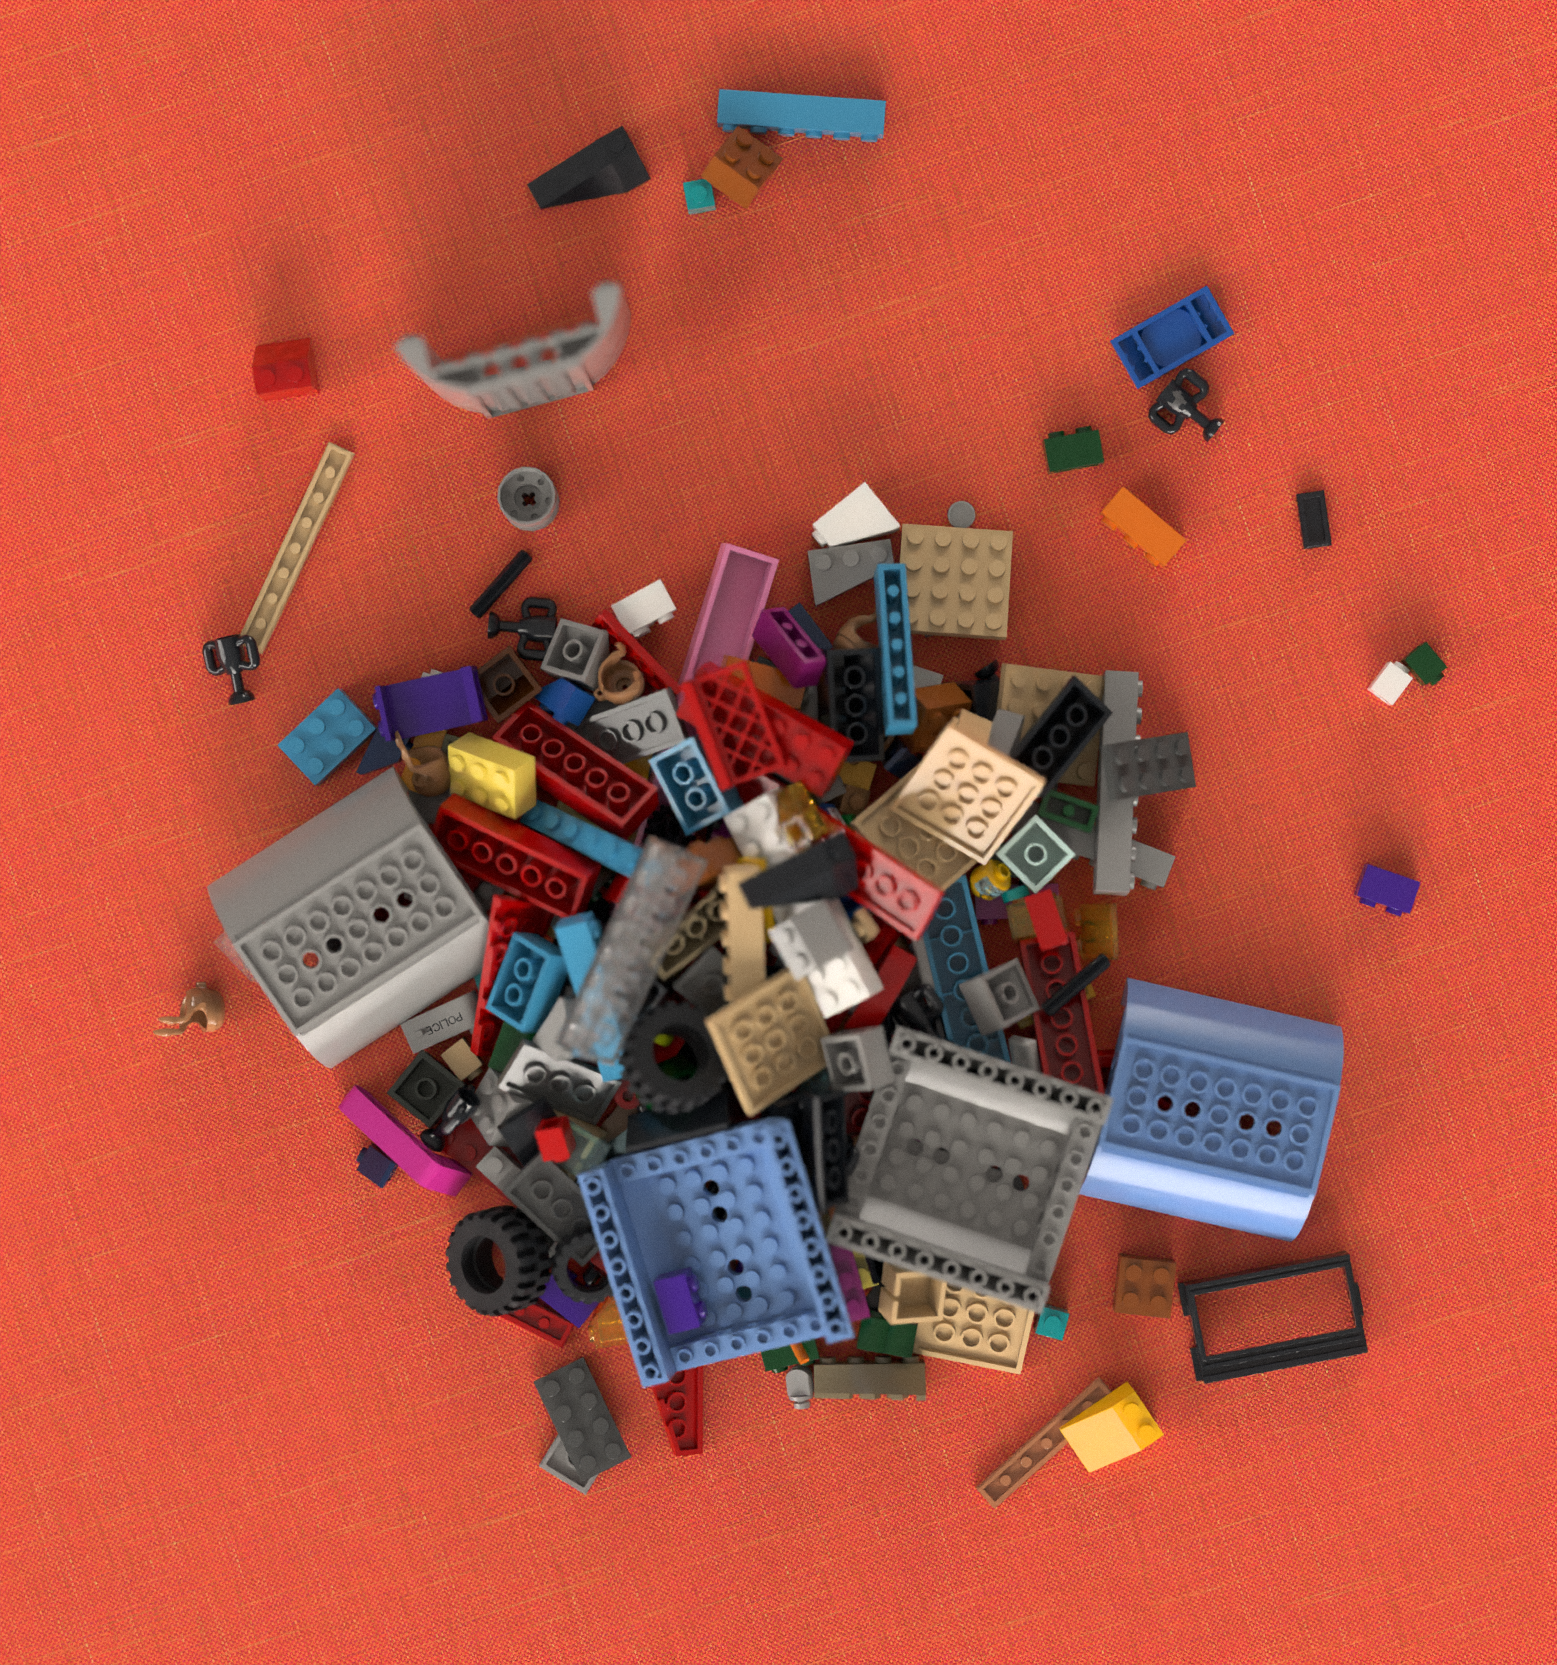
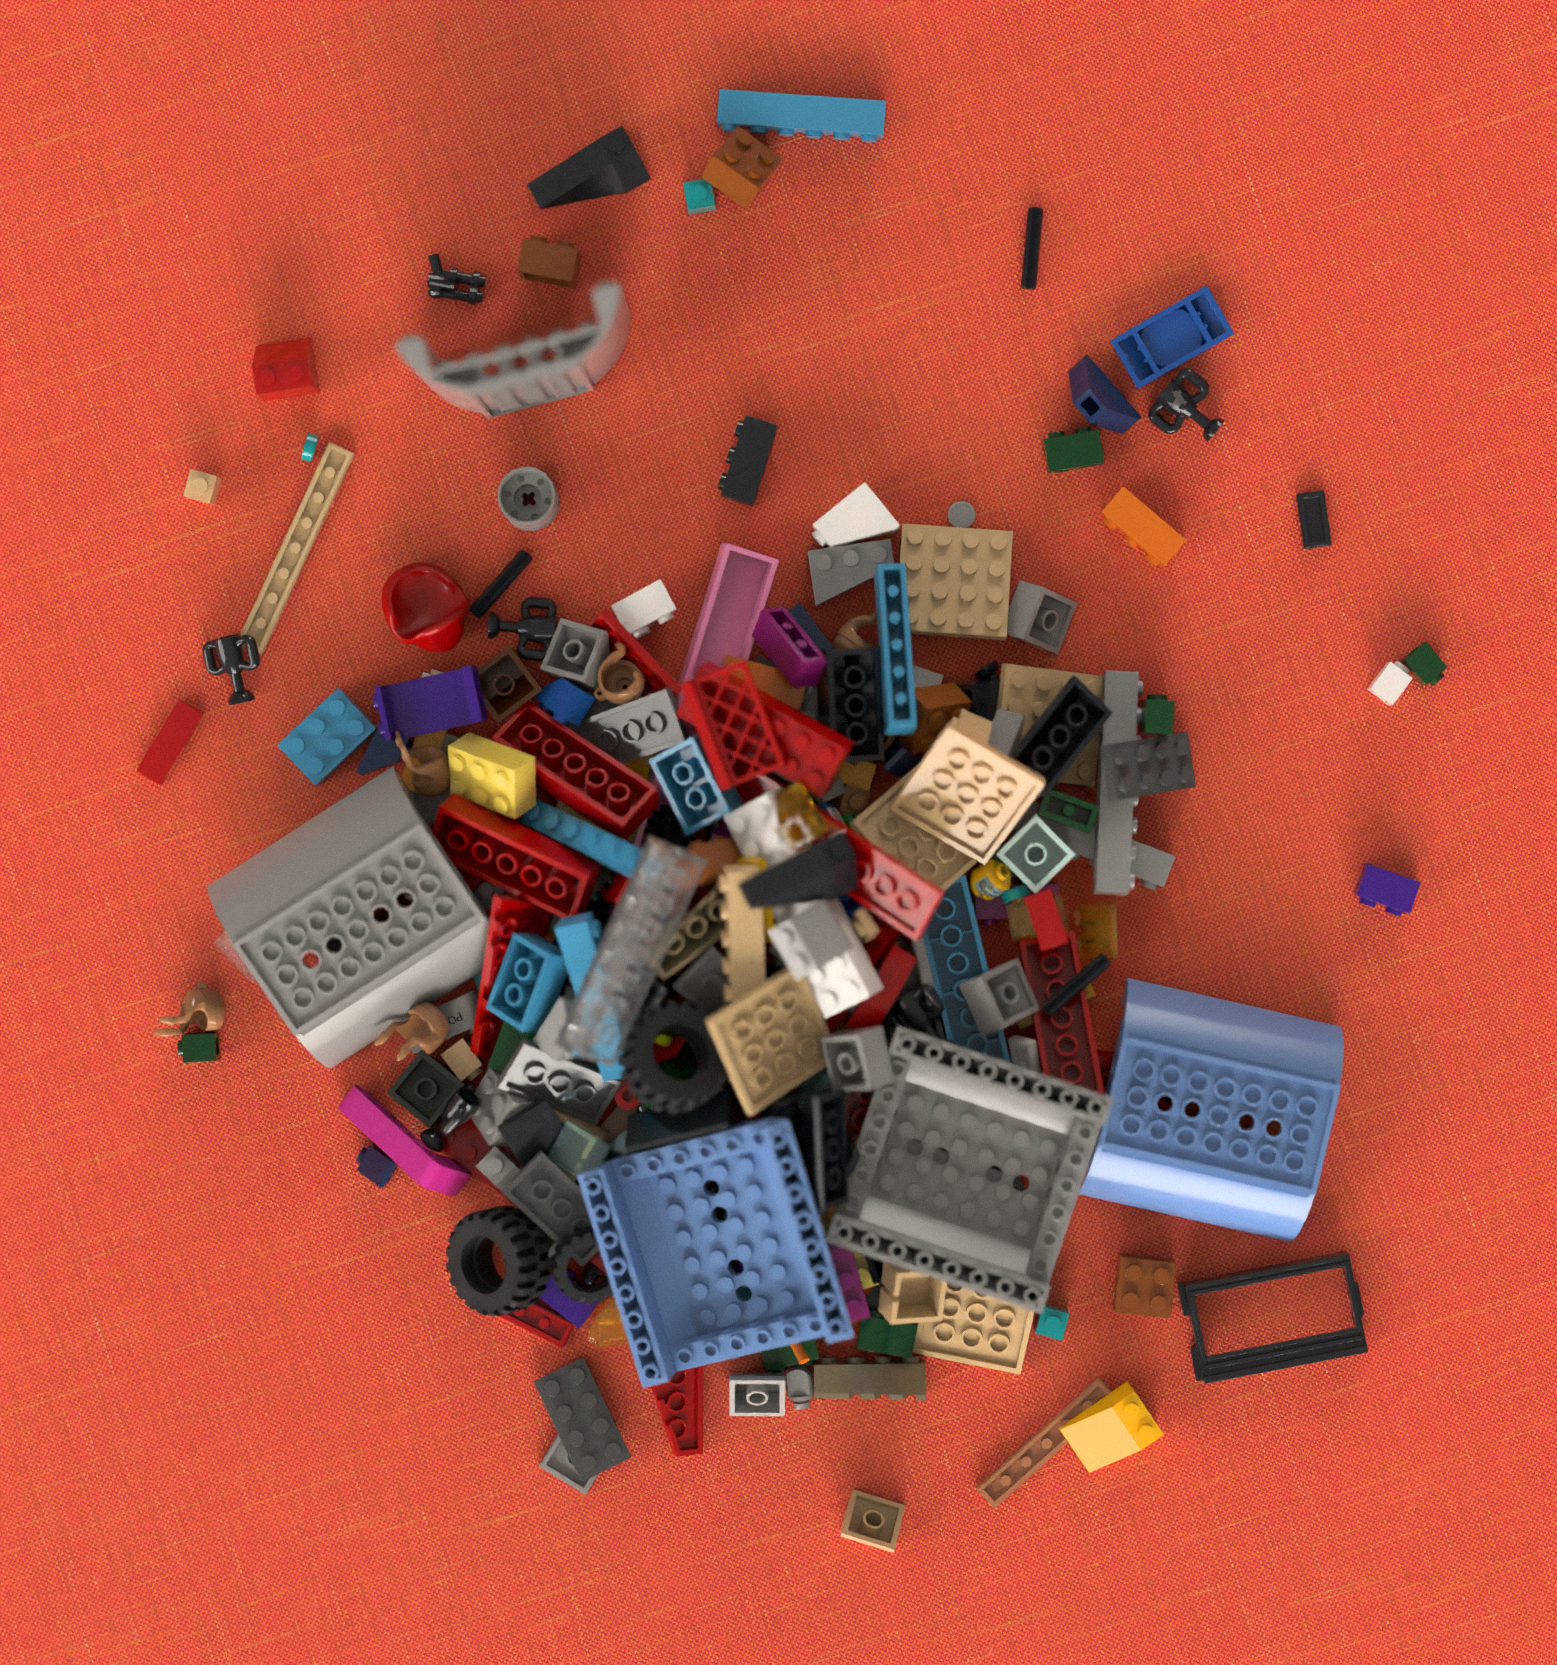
red brick [535,1115,577,1163] -> none
dark purple brick [653,1267,708,1335] -> none
none -> red tile [136,700,204,785]
none -> dark green brick [177,1032,220,1063]
none -> tan brick [183,469,222,505]
none -> teal tile [301,433,318,462]
none -> medium nougat hair [375,1002,450,1061]
none -> red piece [381,562,470,652]
none -> black piece [427,254,486,305]
none -> dark orange brick [517,235,581,289]
none -> black brick [717,415,778,507]
none -> light grey slope [729,1372,785,1416]
none -> tan slope [840,1489,906,1553]
none -> light grey slope [1007,580,1077,655]
none -> black axle [1021,207,1043,290]
none -> dark blue slope [1068,355,1141,434]
none -> dark green brick [1137,694,1175,735]

